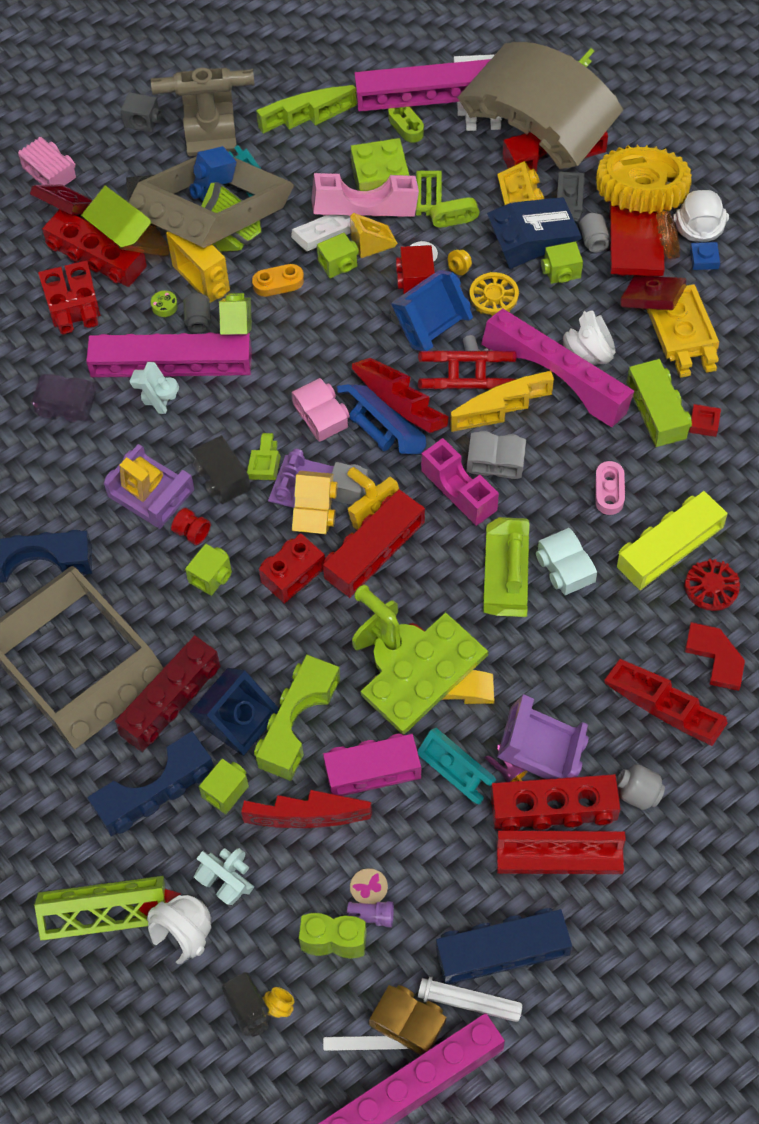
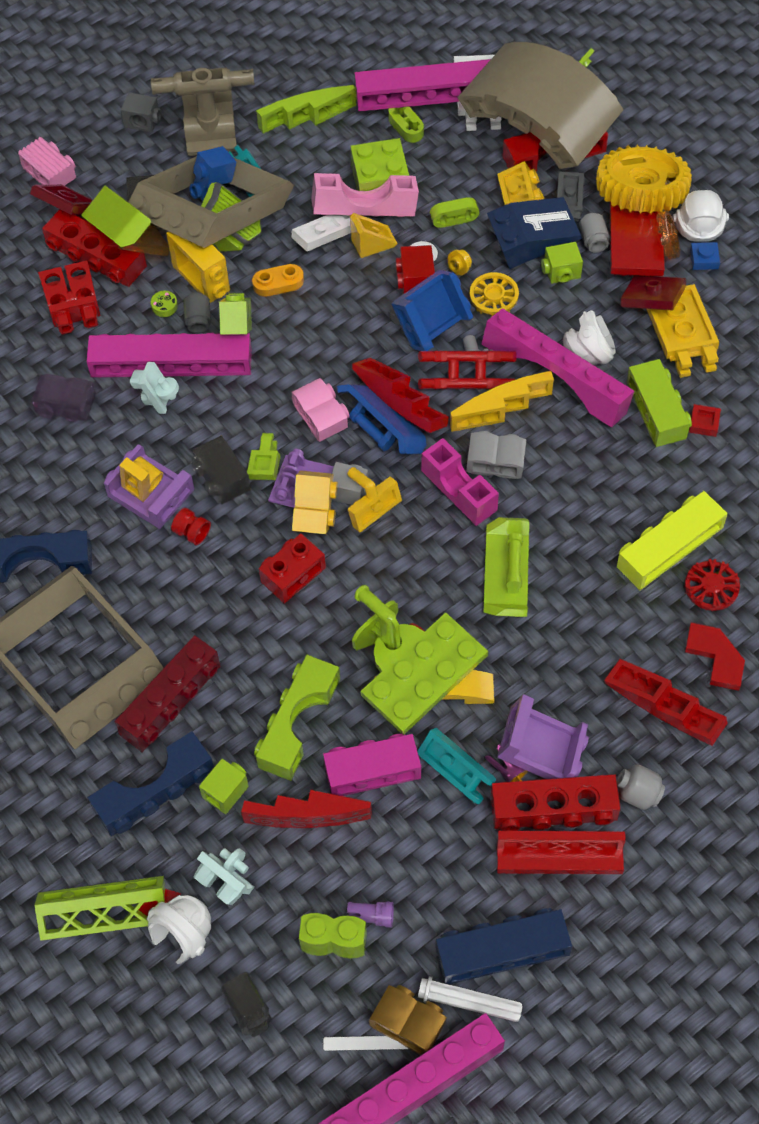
lime brick [185,543,232,596] -> none
dark blue slope [190,668,279,756] -> none
yellow plate [263,987,295,1018] -> none
lime brick [317,233,359,278] -> none
red brick [323,489,425,598] -> none
tan sticker [350,869,388,904] -> none
lime tile [416,171,442,216] -> none
light aqua brick [536,528,597,595] -> none
bright pink plate [595,461,625,515] -> none

